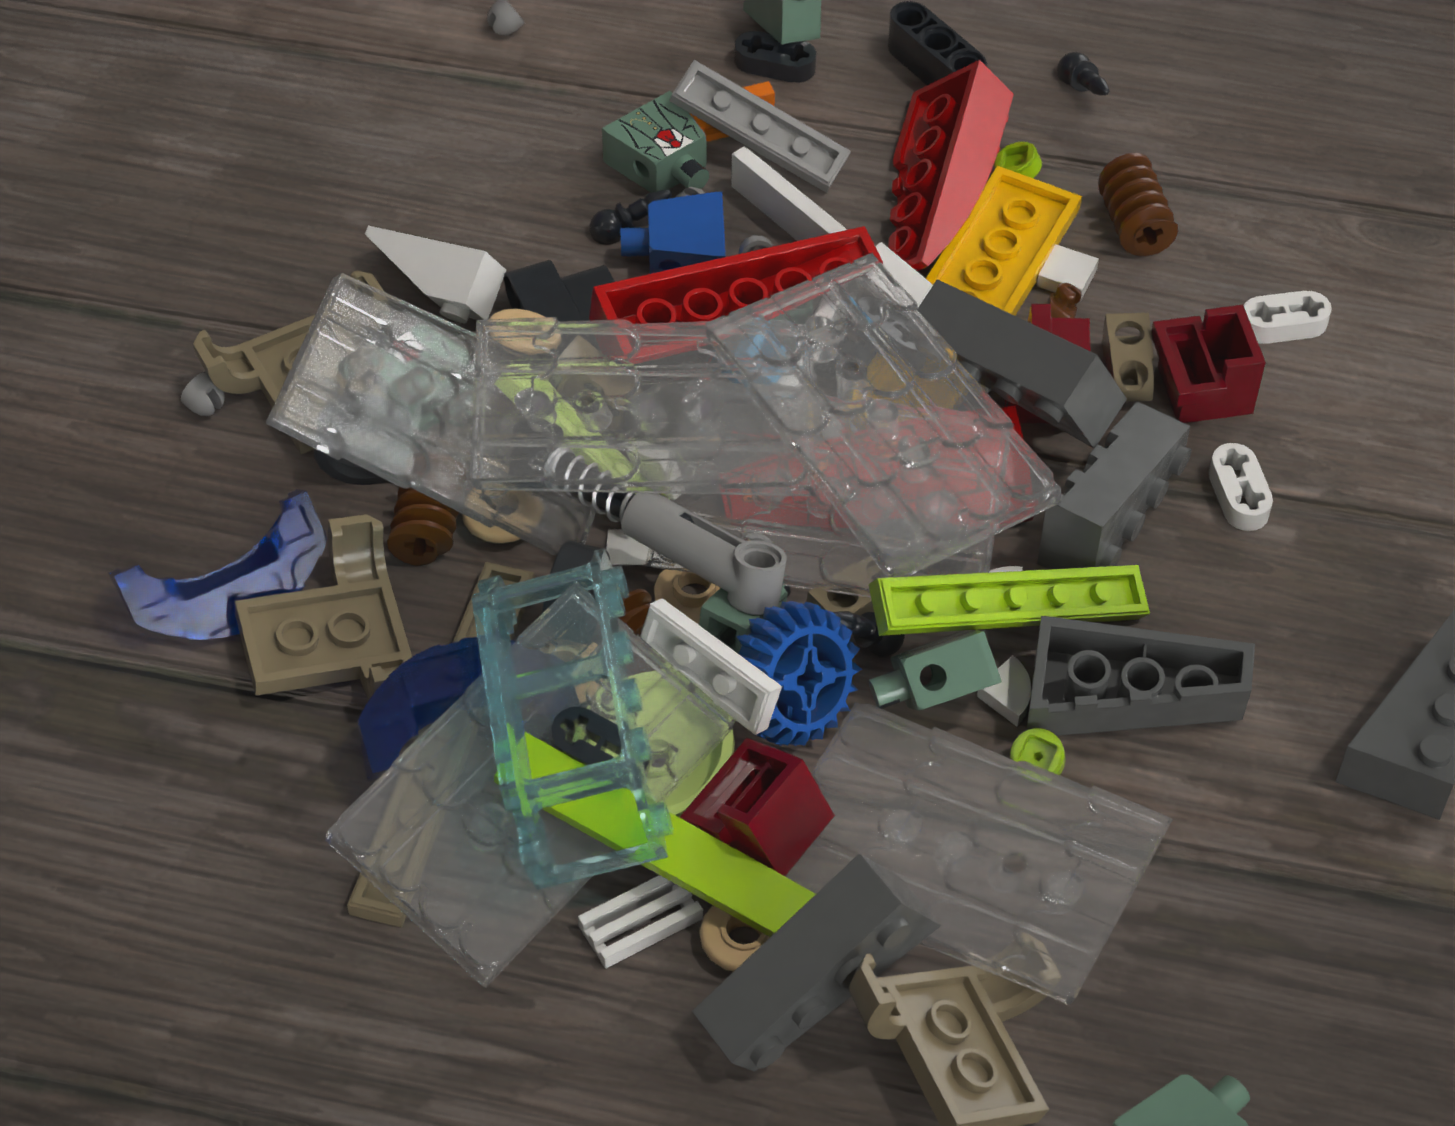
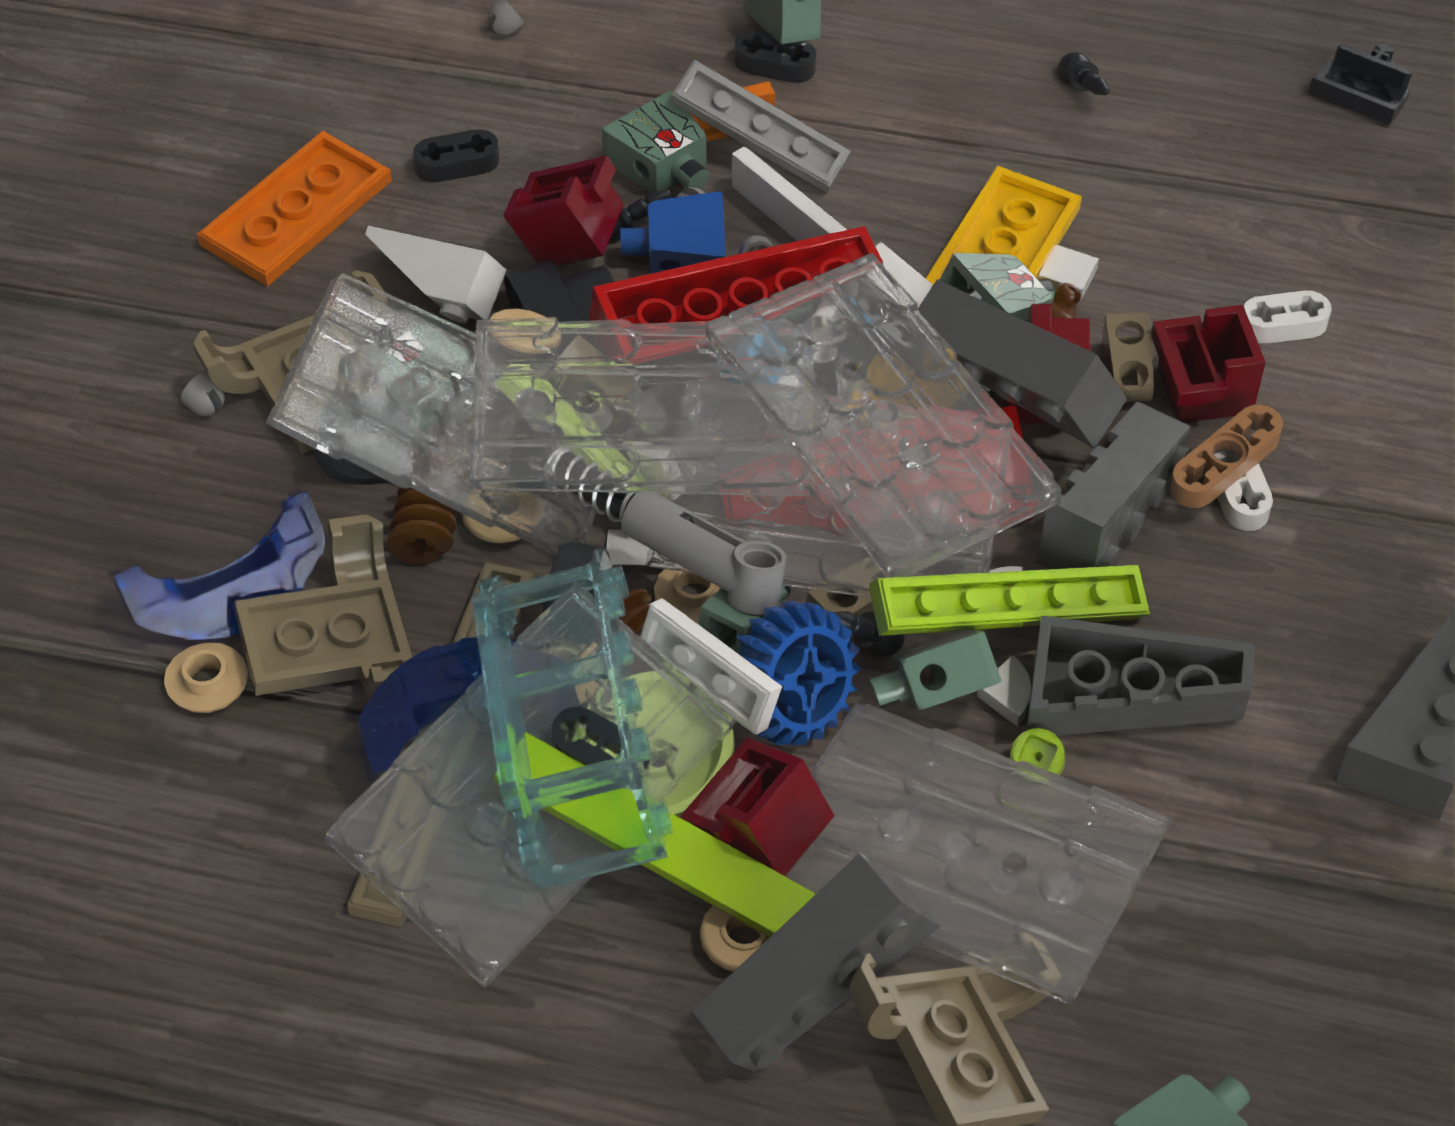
white tile [578,875,703,969] -> none
black beam [888,1,987,85] -> none
red wedge [888,60,1014,271] -> none
lime tile [994,142,1042,178] -> none
reddish brown piece [1098,153,1178,256] -> none
none -> tan piece [164,643,248,713]
none -> orange tile [197,131,392,287]
none -> black beam [413,129,500,182]
none -> dark red plate [503,155,624,266]
none -> torso [939,253,1054,321]
none -> medium nougat beam [1170,405,1283,508]
none -> black slope [1308,44,1412,125]

